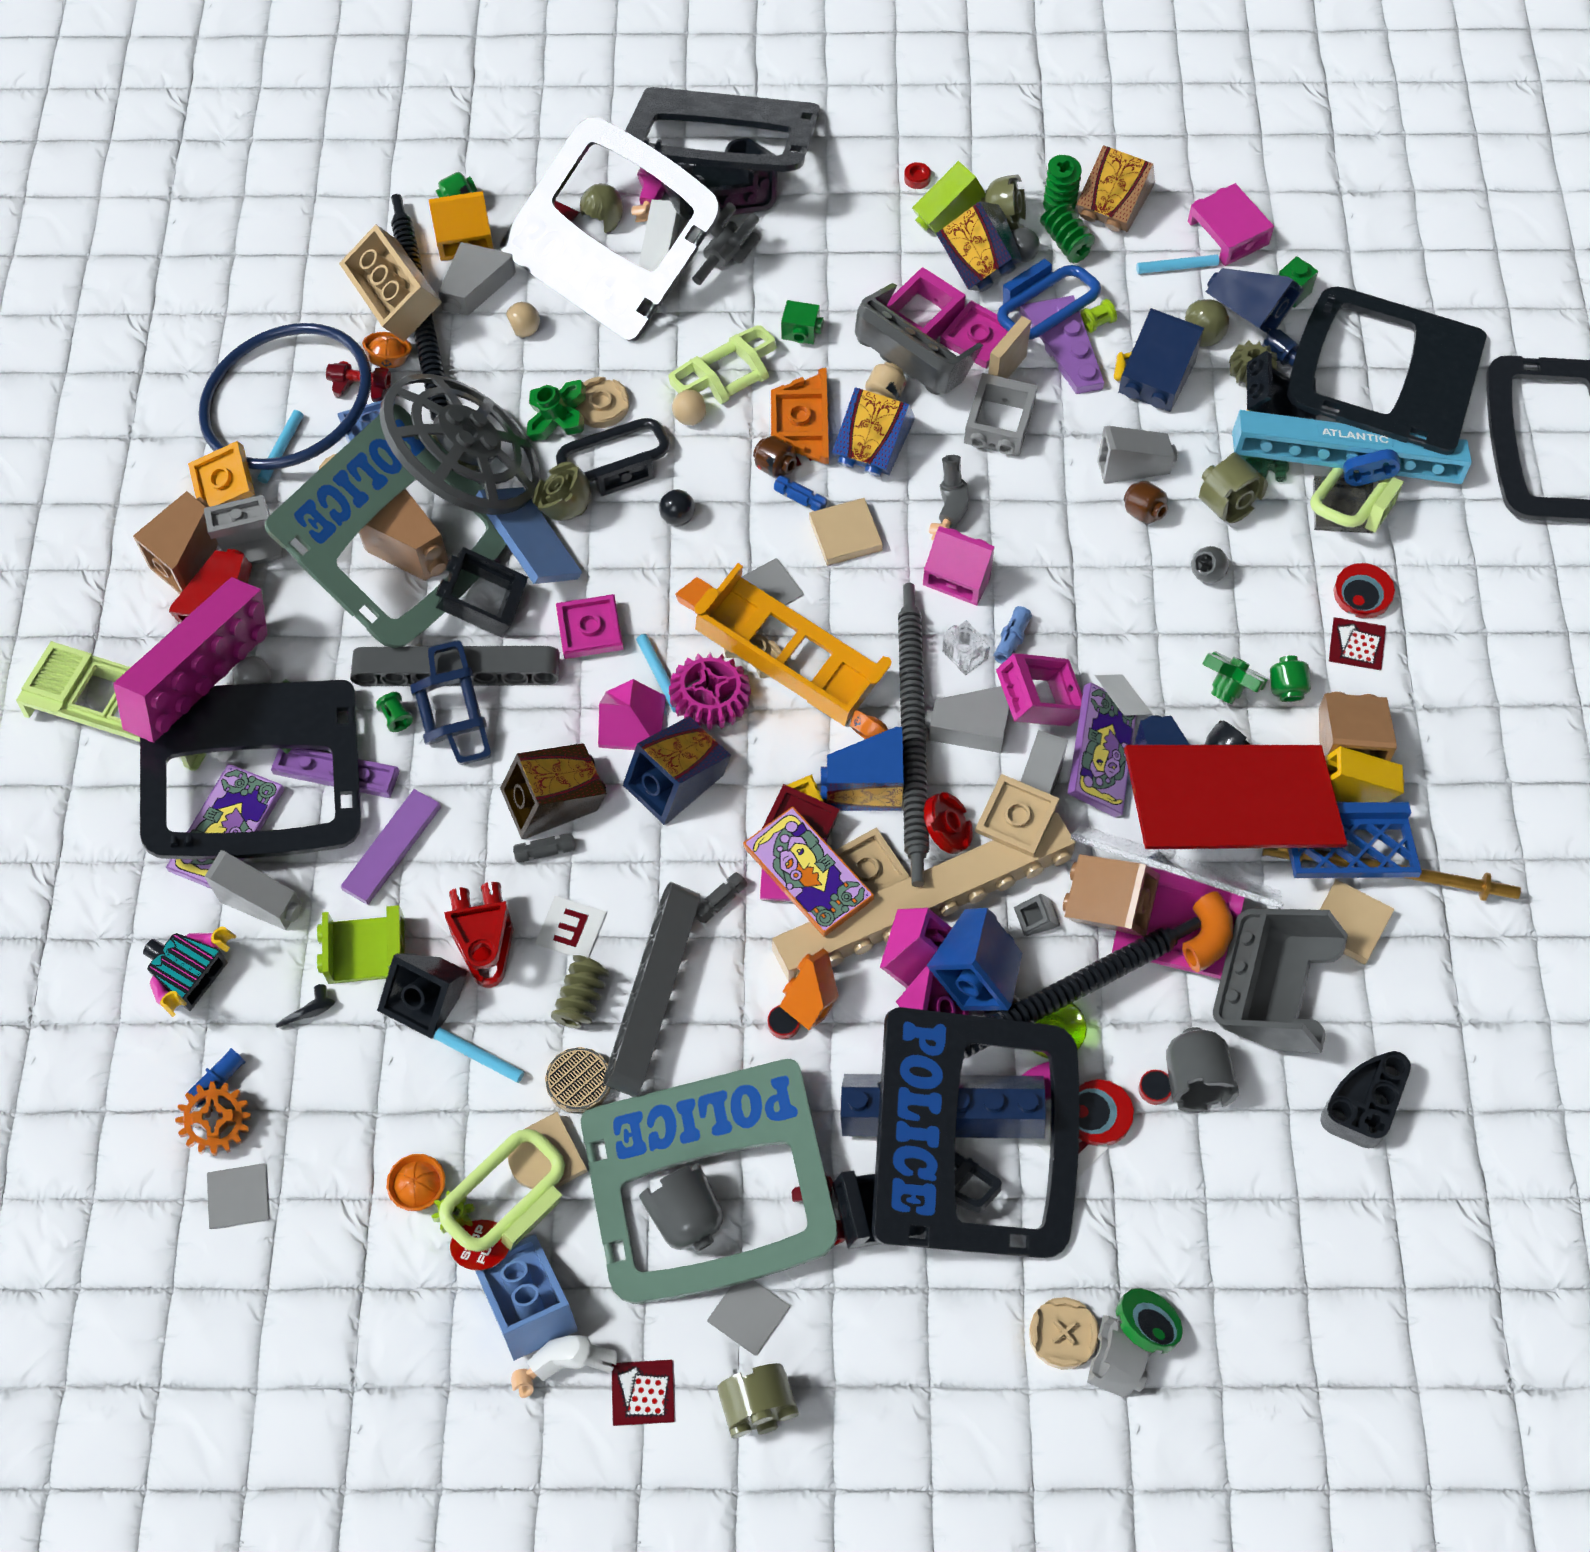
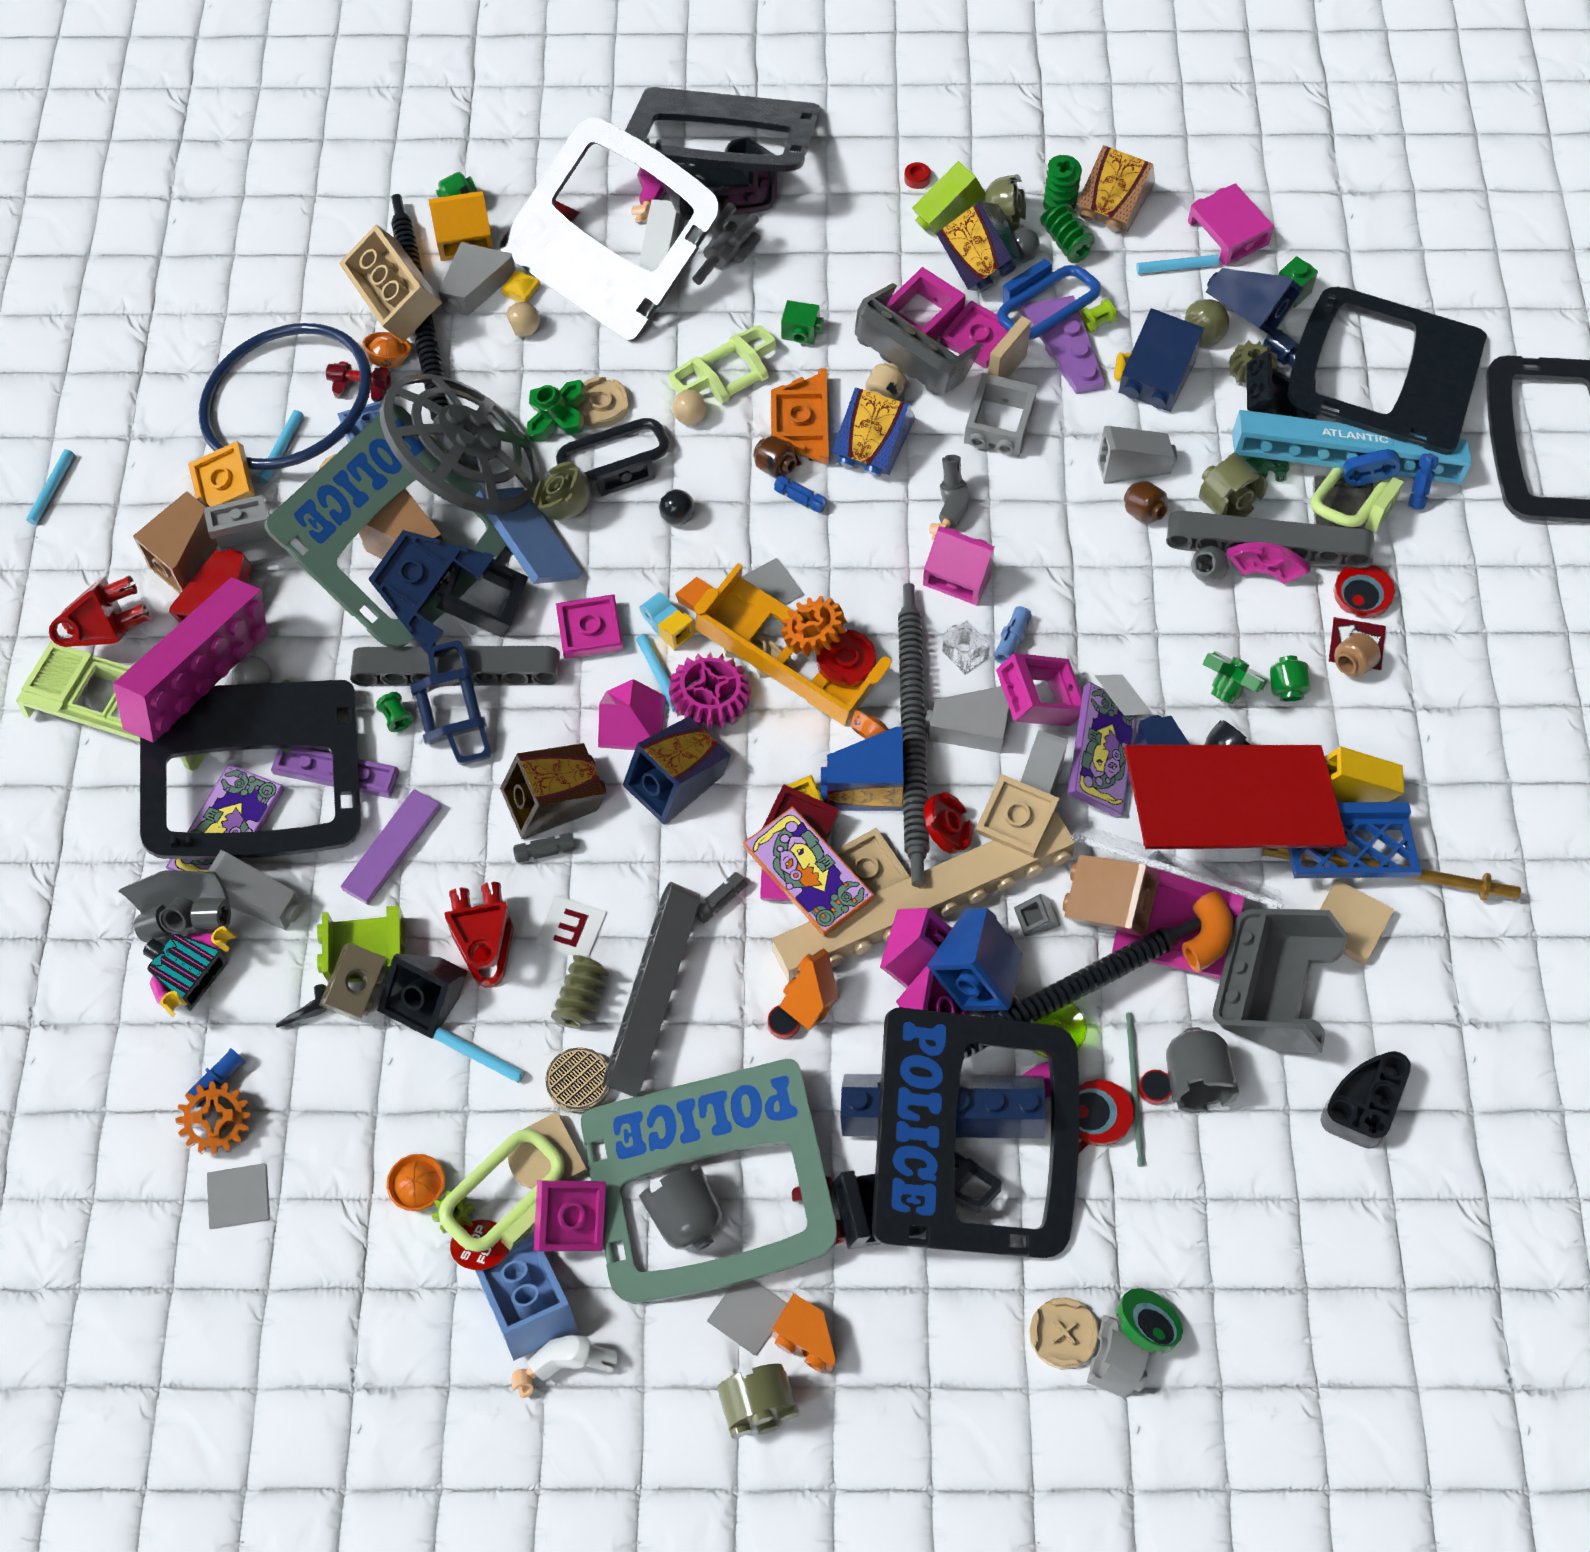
olive hair [580,183,623,233] -> none
sticker [611,1359,675,1426] -> none
tan tile [809,498,883,566] -> none
medium nougat slope [1319,692,1397,761] -> none
none -> medium azure bar [26,449,75,525]
none -> red piece [49,575,151,647]
none -> dark grey panel [118,870,231,943]
none -> dark tan brick [319,943,387,1020]
none -> dark blue wing [368,530,496,654]
none -> yellow tile [501,270,540,303]
none -> dark pink tile [534,1180,606,1251]
none -> leg [639,592,694,650]
none -> orange slope [771,1293,836,1373]
none -> orange gear [780,596,847,657]
none -> red tile [816,629,876,687]
none -> sand green piece [1126,1012,1144,1167]
none -> dark grey beam [1166,511,1374,569]
none -> dark pink tile [1226,542,1311,584]
none -> medium nougat head [1334,633,1381,678]
none -> blue axle [1408,453,1438,510]

